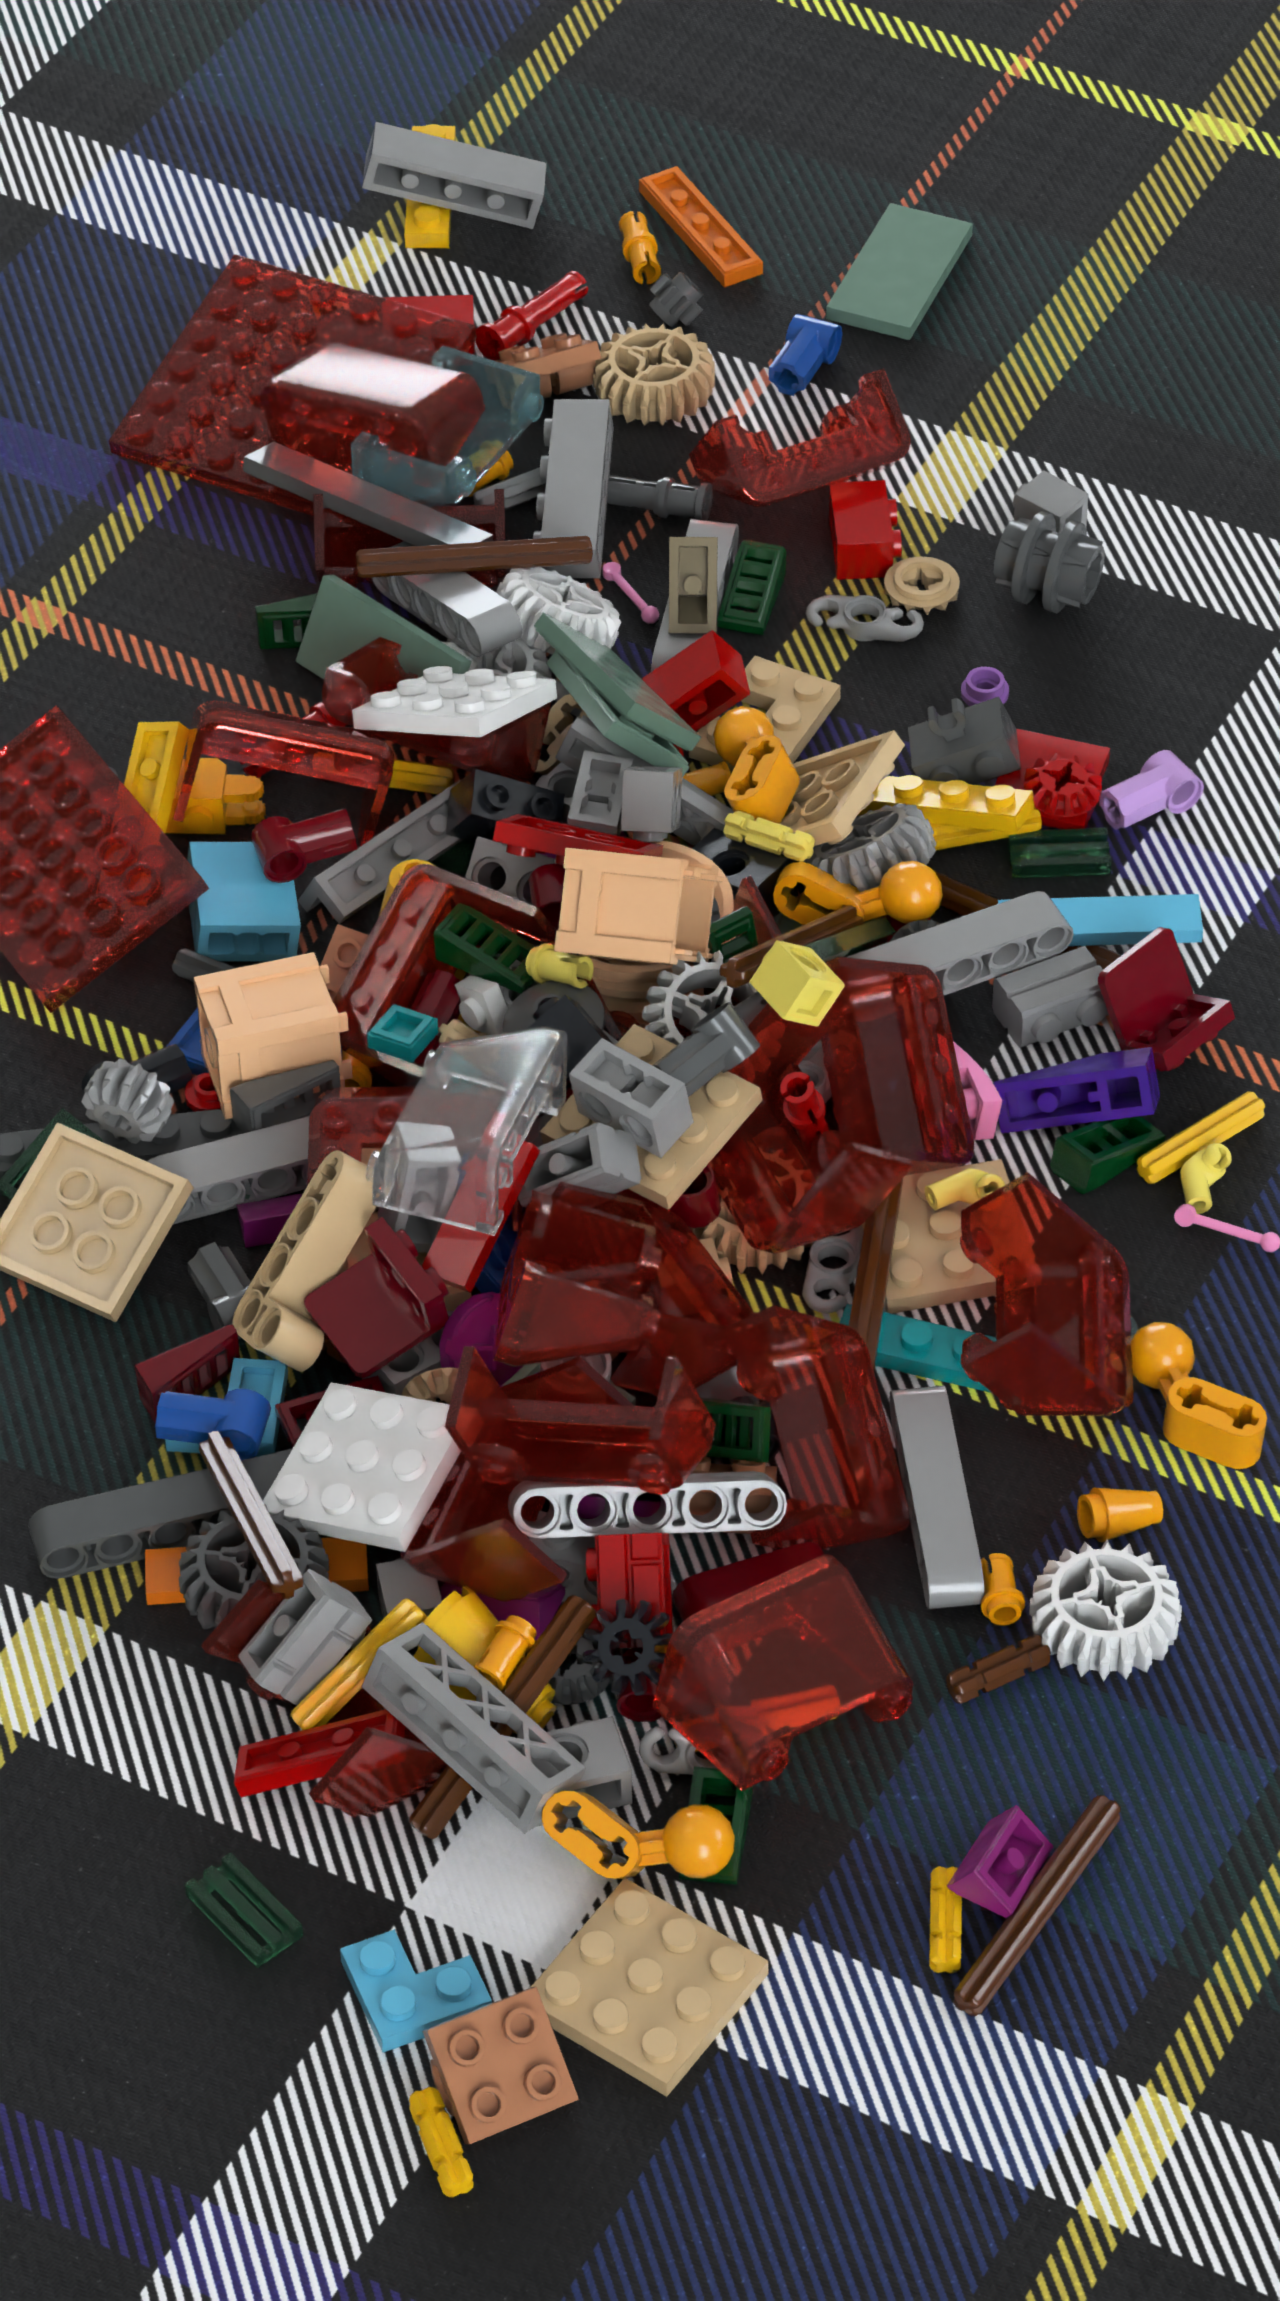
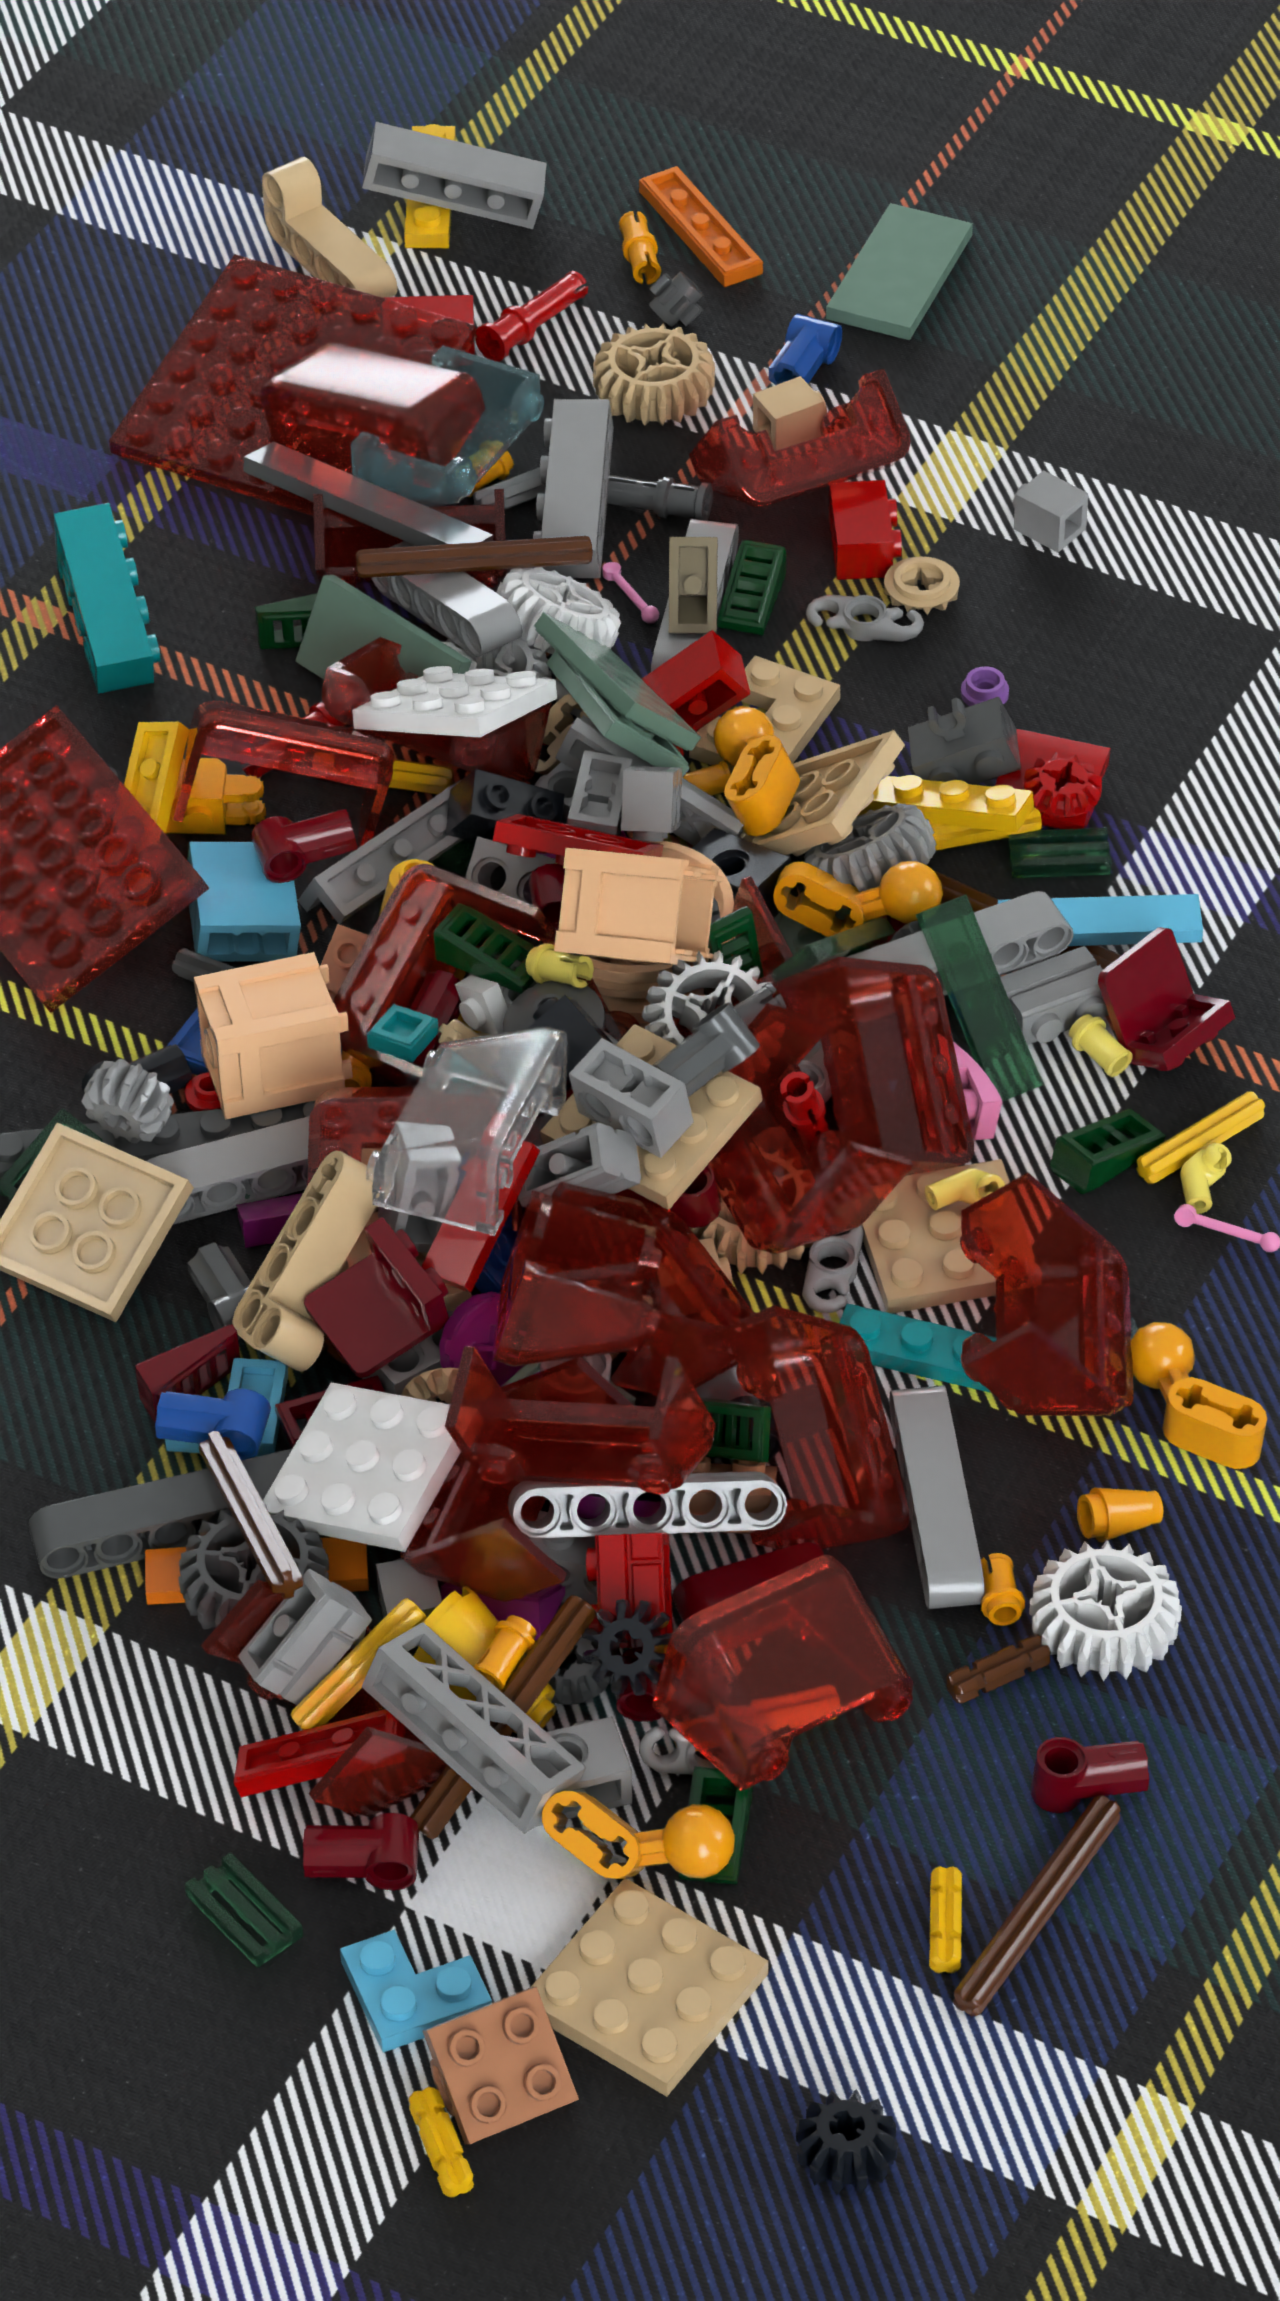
dark grey slope [230,1060,342,1133] -> none
nougat plate [486,333,602,409] -> none
reddish brown axle [719,906,864,988] -> none
light yellow axle [723,811,815,862] -> none
light yellow brick [749,940,845,1027] -> none
reddish brown axle [842,1168,903,1381] -> none
magenta slope [947,1805,1053,1918] -> none
dark grey piece [993,511,1105,614] -> none
dark purple slope [993,1047,1160,1134] -> none
lavender piece [1099,750,1204,830] -> none
none -> teal wedge [54,503,161,694]
none -> tan beam [262,157,398,313]
none -> dark red piece [303,1813,419,1891]
none -> tan brick [753,376,827,455]
none -> black gear [796,2089,898,2196]
none -> clear green tile [916,894,1043,1102]
none -> dark red piece [1031,1737,1150,1813]
none -> light yellow pin [1069,1014,1133,1077]

